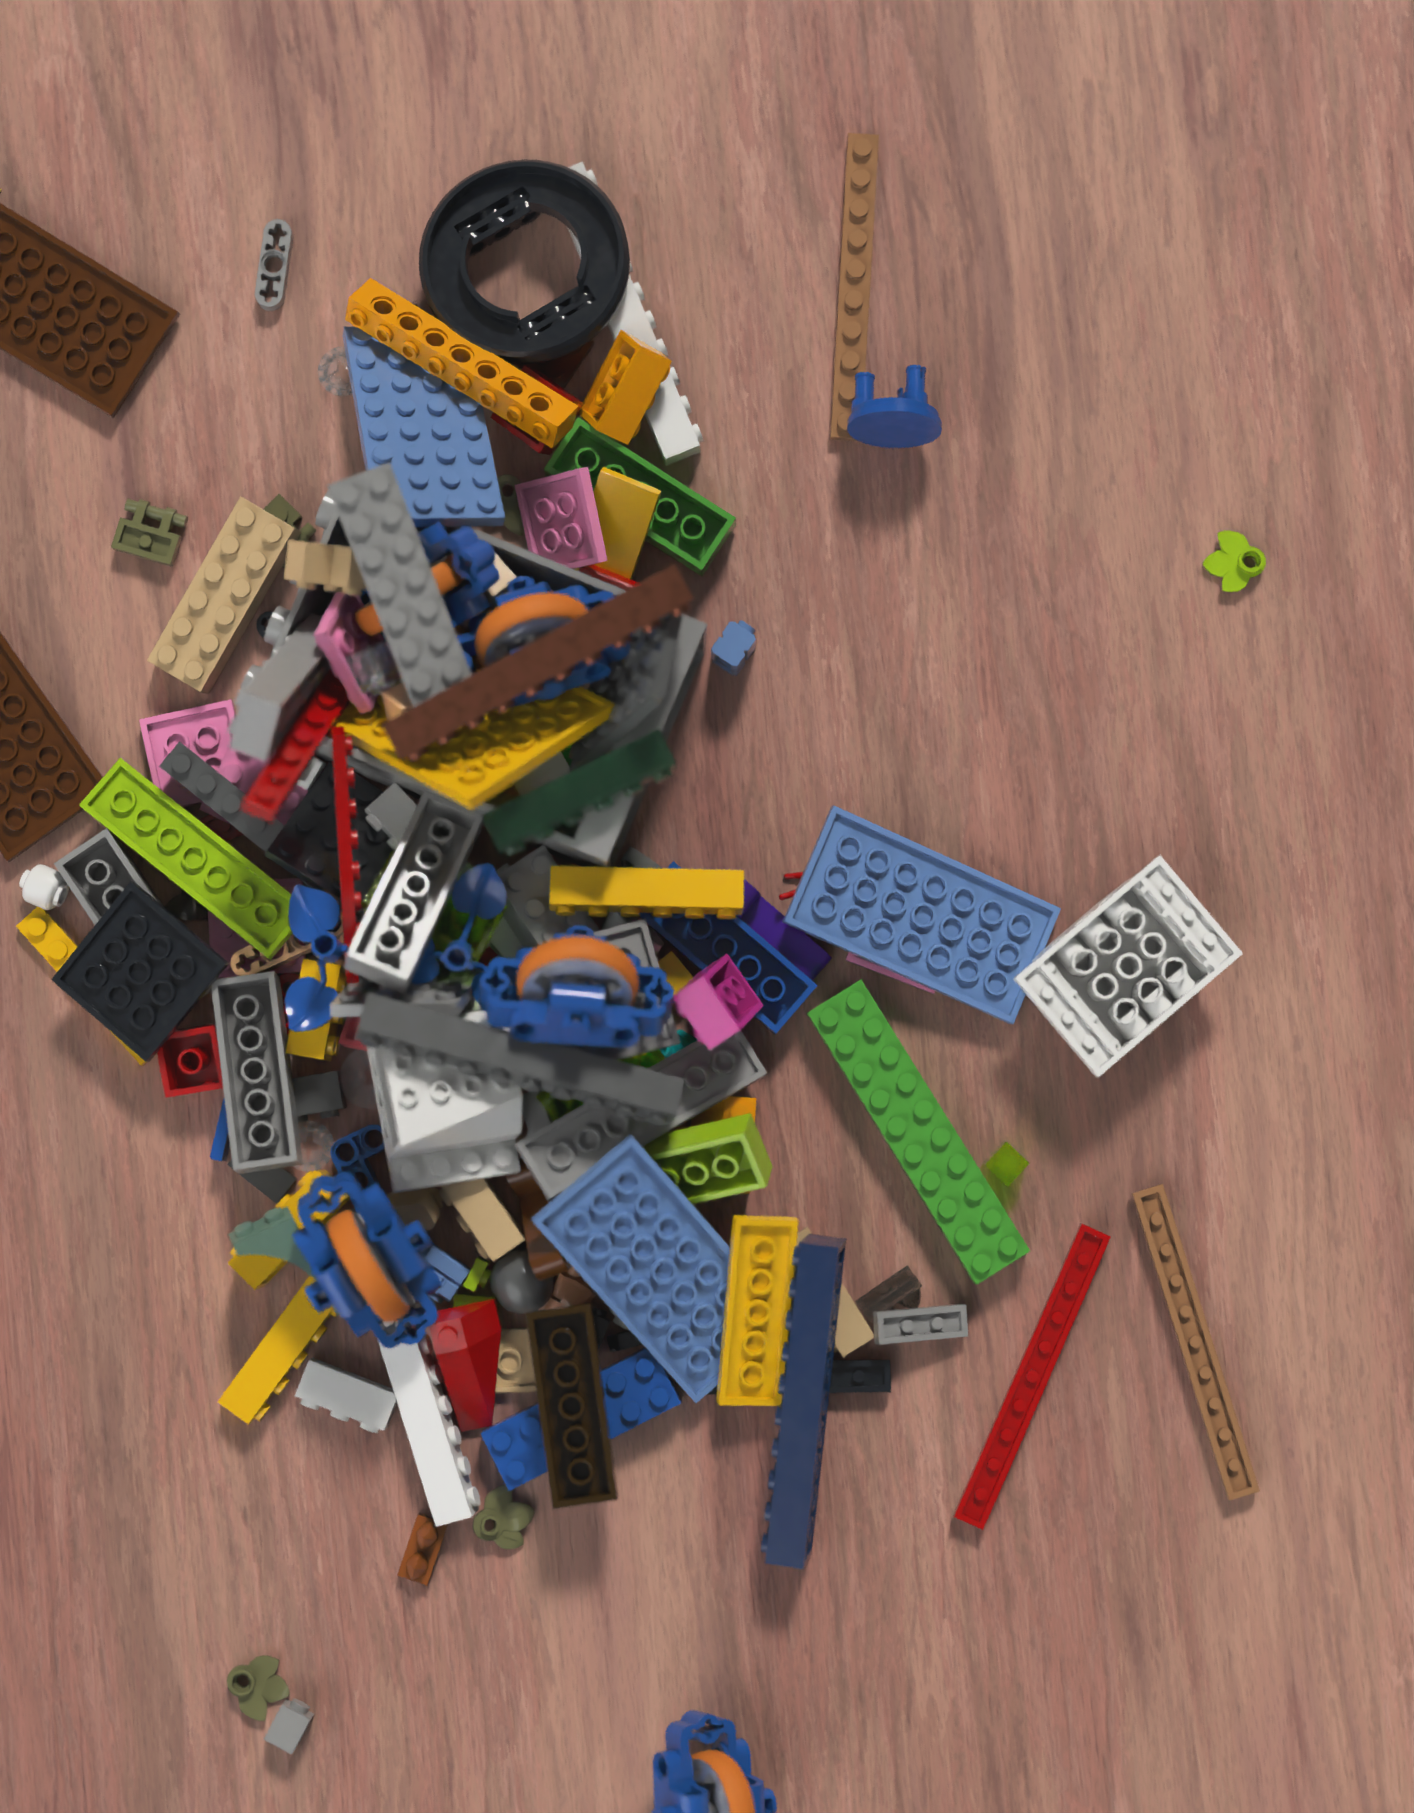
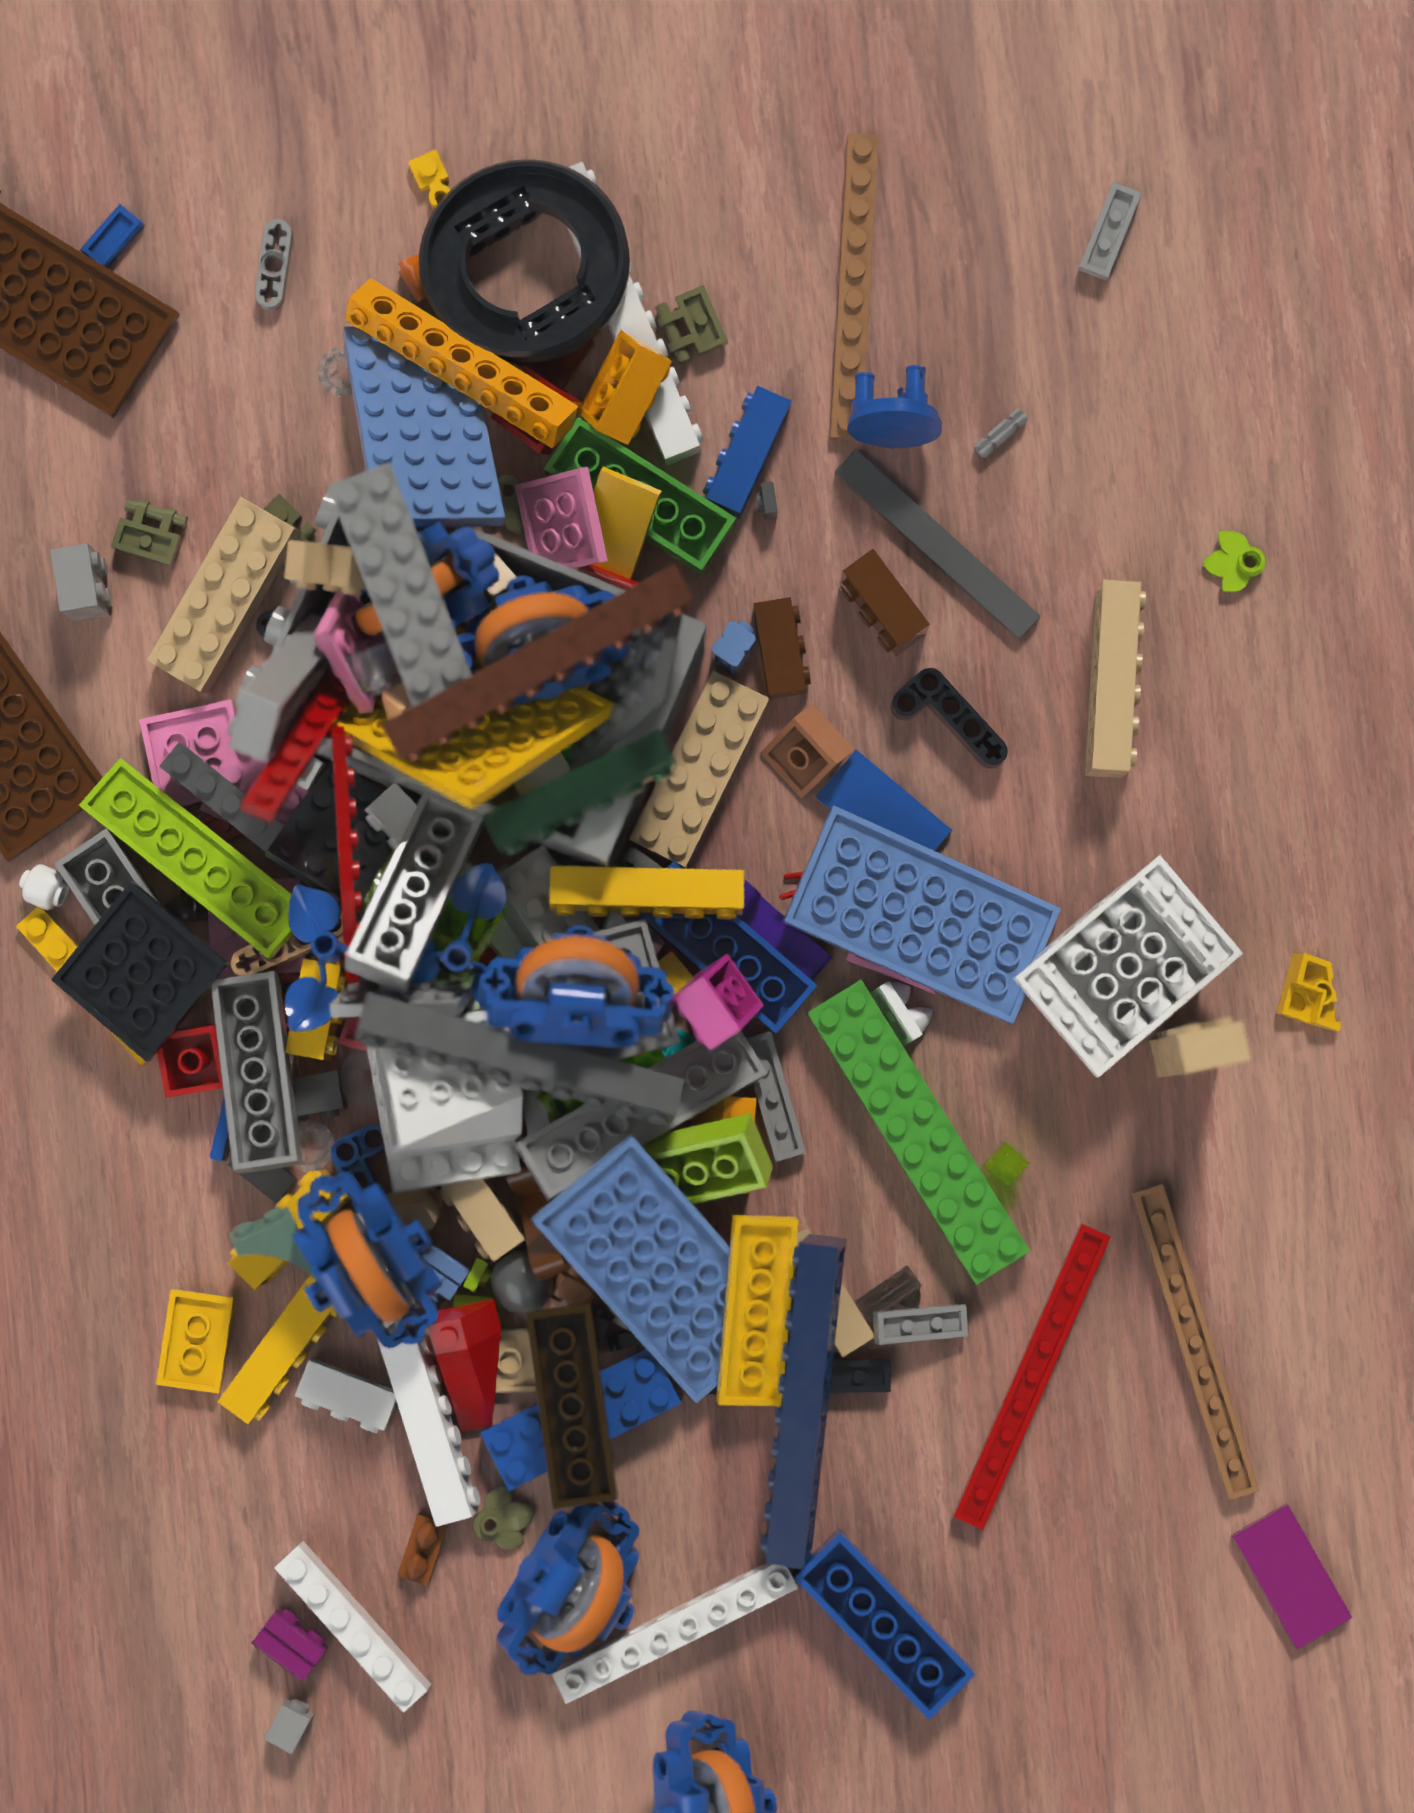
olive plate [227,1655,290,1721] -> none
none -> light grey brick [50,543,113,622]
none -> blue tile [80,203,145,268]
none -> yellow plate [156,1289,235,1394]
none -> magenta brick [251,1608,329,1682]
none -> white brick [274,1541,431,1713]
none -> orange cone [399,254,427,303]
none -> yellow plate [408,149,450,209]
none -> blue piece [497,1500,639,1675]
none -> white brick [552,1563,798,1704]
none -> tan brick [629,671,770,869]
none -> olive plate [655,285,728,364]
none -> blue brick [703,385,792,519]
none -> light grey plate [746,1031,806,1162]
none -> reddish brown brick [753,597,811,700]
none -> dark grey plate [755,481,778,520]
none -> nougat slope [760,704,855,799]
none -> blue brick [793,1528,976,1720]
none -> blue tile [815,749,952,851]
none -> dark grey tile [835,449,1040,641]
none -> reddish brown brick [839,549,930,656]
none -> white tile [870,981,933,1046]
none -> black beam [891,667,1008,769]
none -> light grey axle [974,408,1028,459]
none -> light grey plate [1078,182,1142,281]
none -> tan brick [1085,579,1146,778]
none -> tan brick [1149,1016,1251,1078]
none -> magenta tile [1231,1504,1352,1649]
none -> yellow slope [1276,953,1341,1032]

